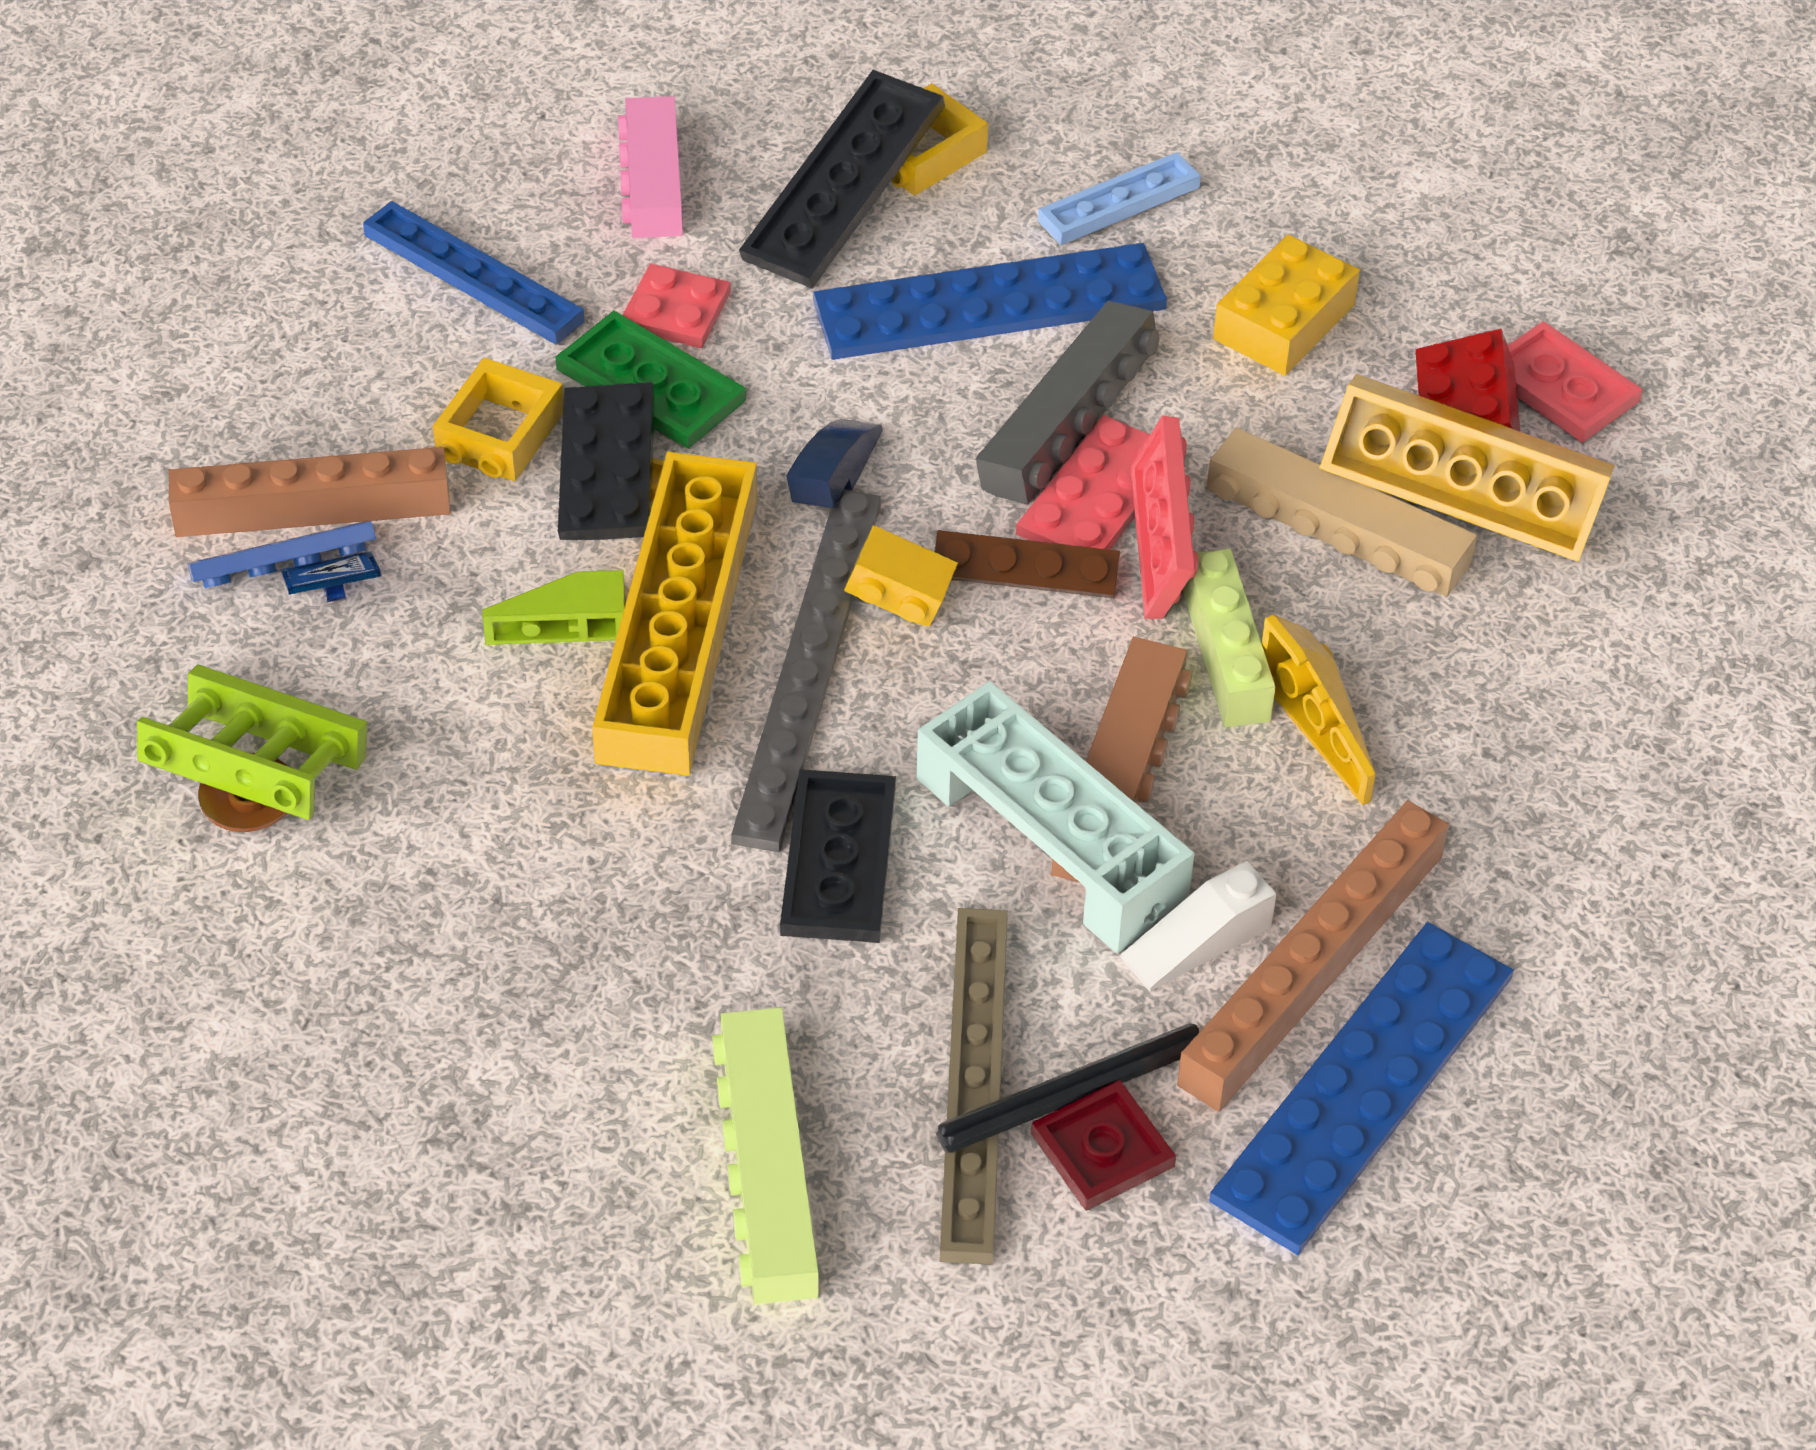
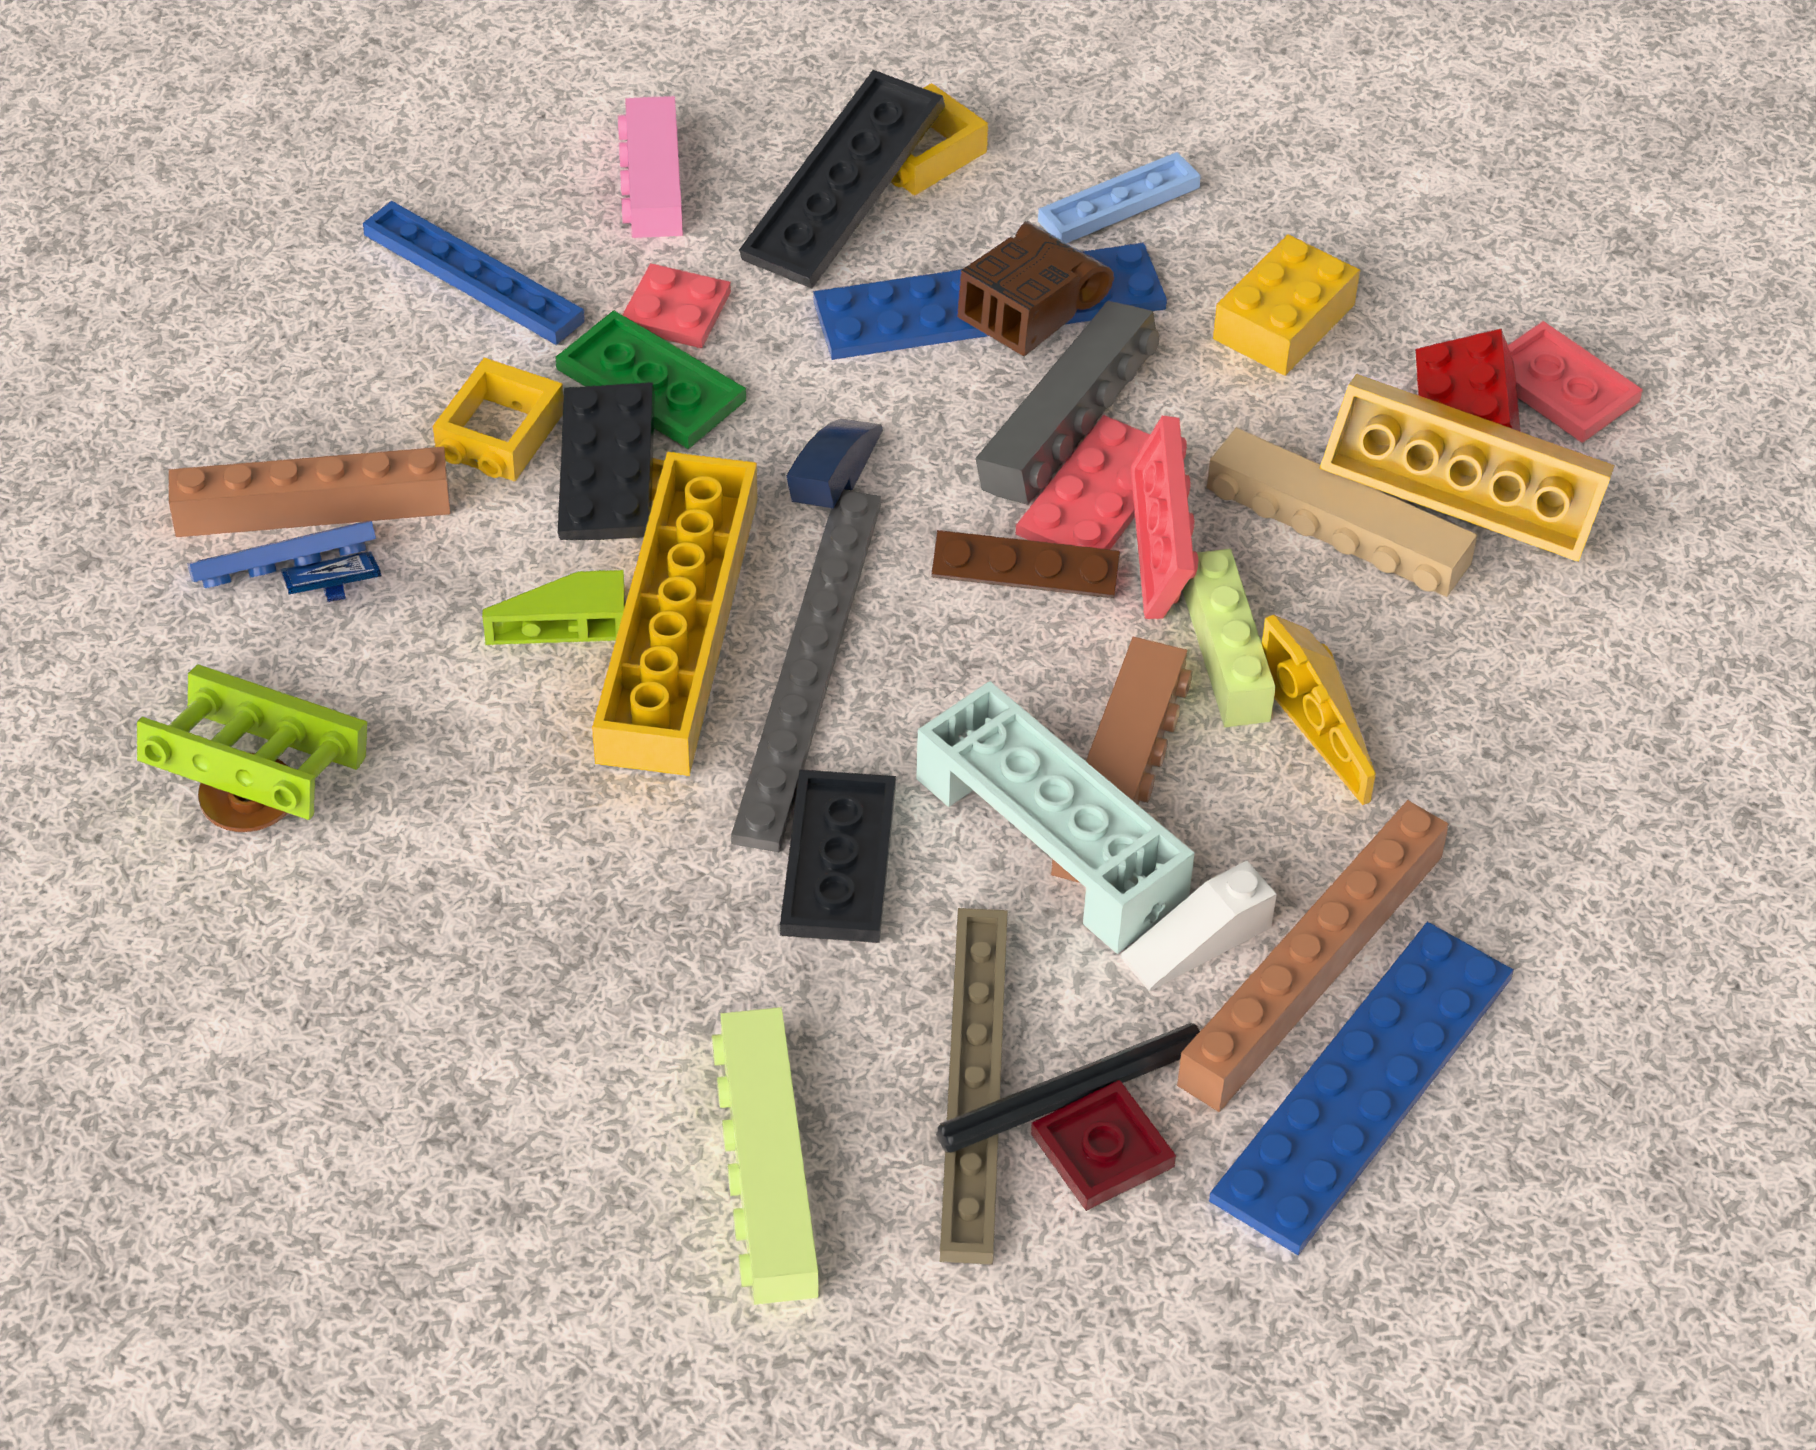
yellow brick [844,525,958,626] -> none
none -> reddish brown piece [957,221,1114,357]

